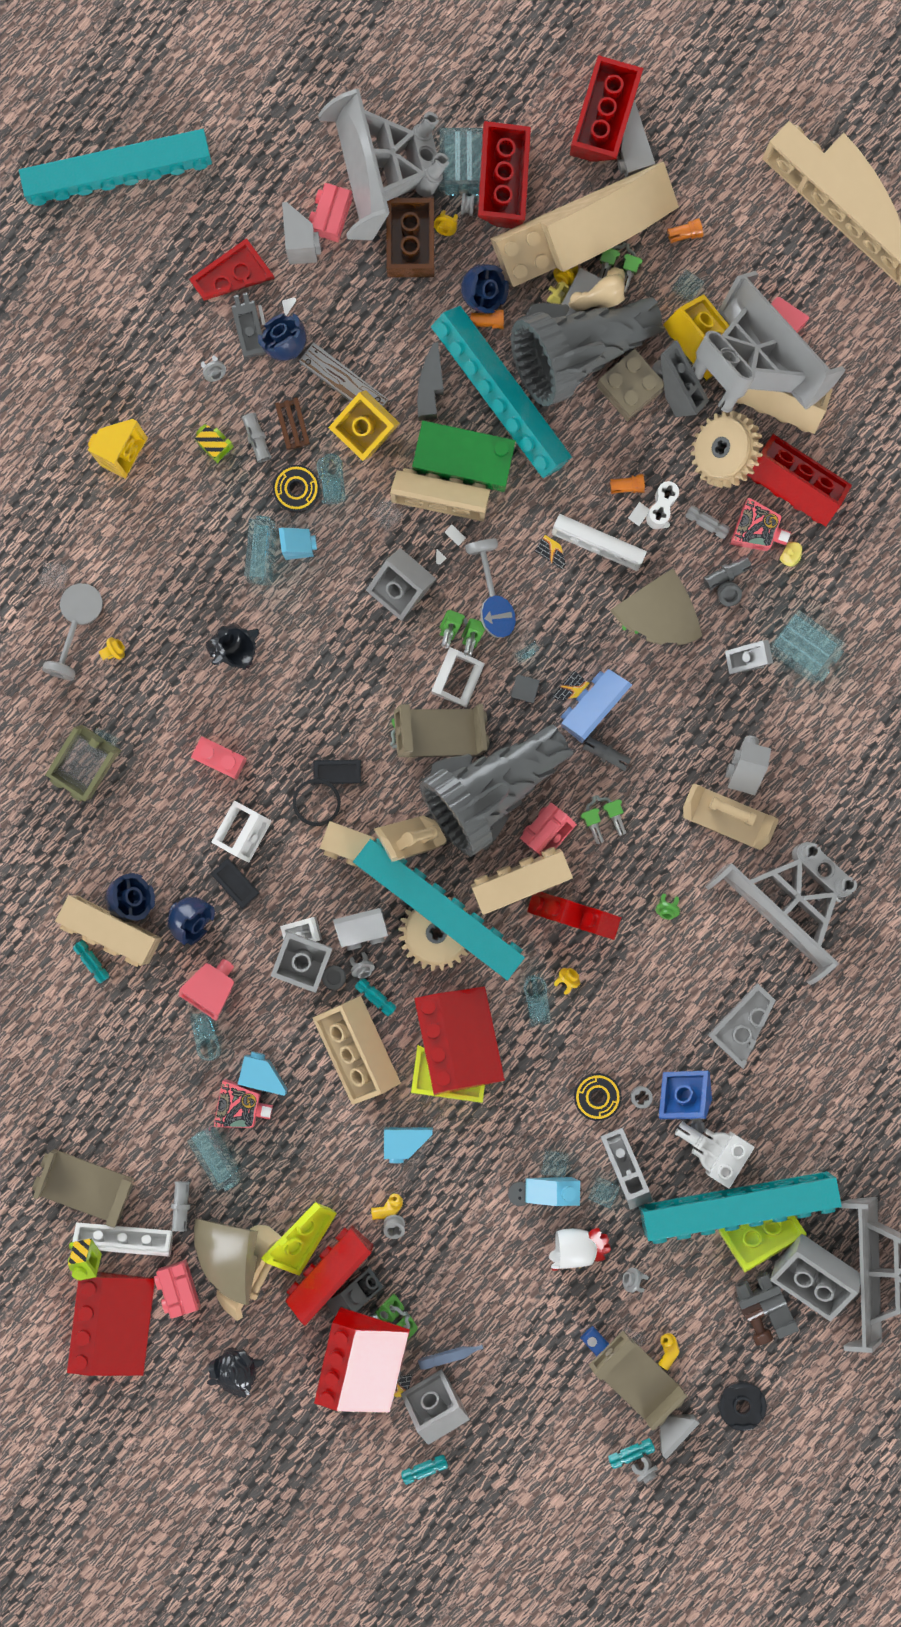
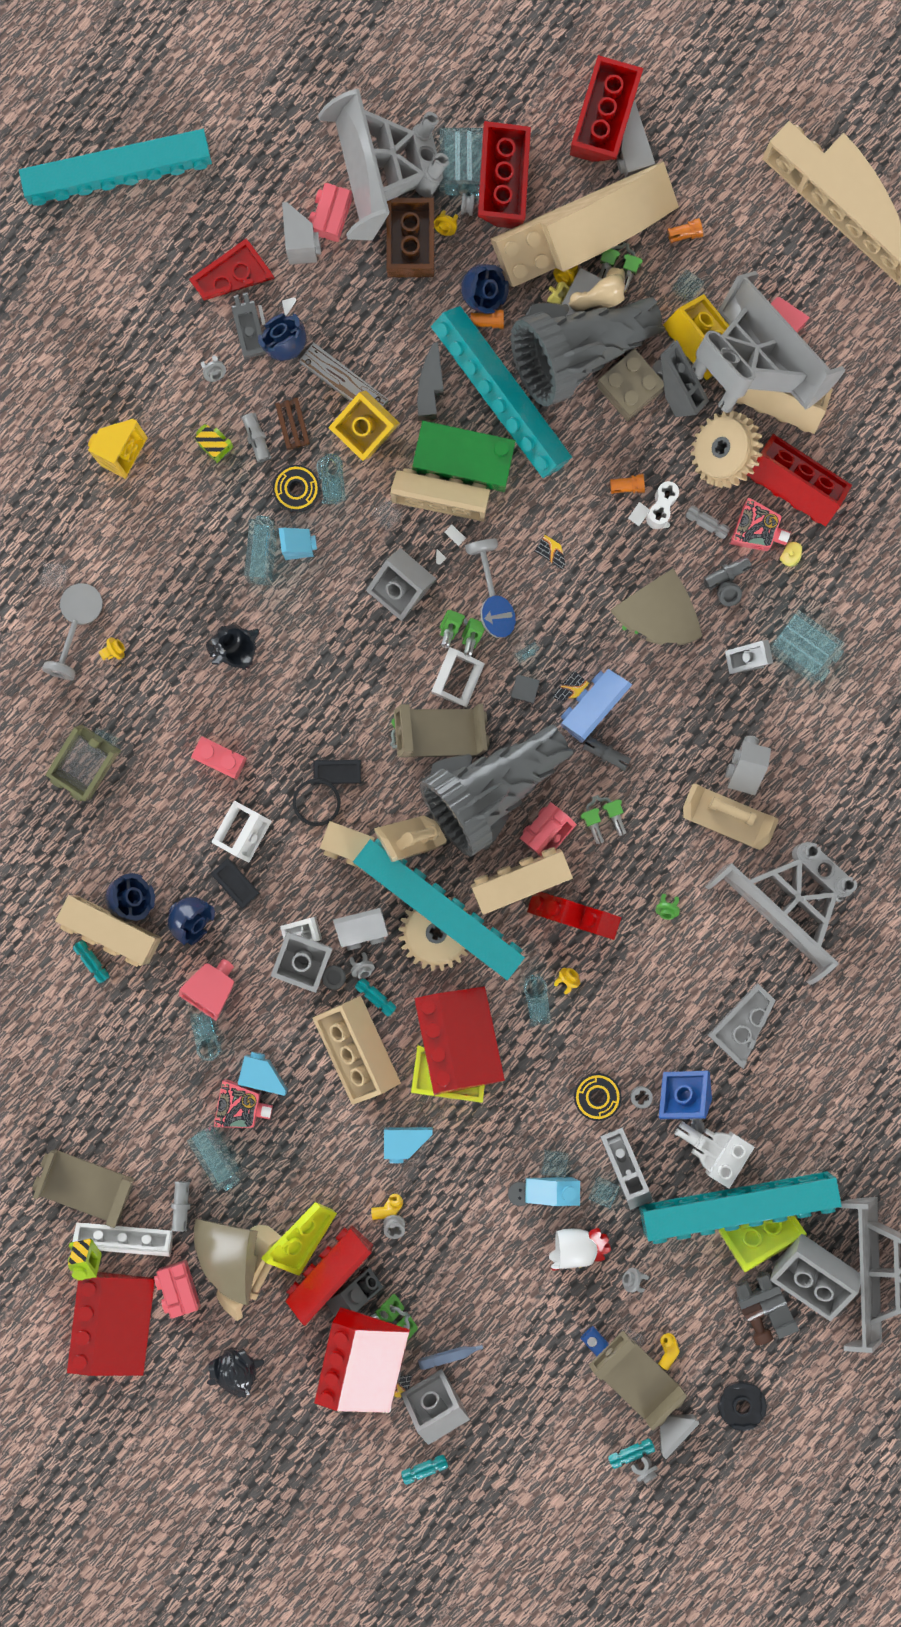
white brick [552,514,647,571] -> none

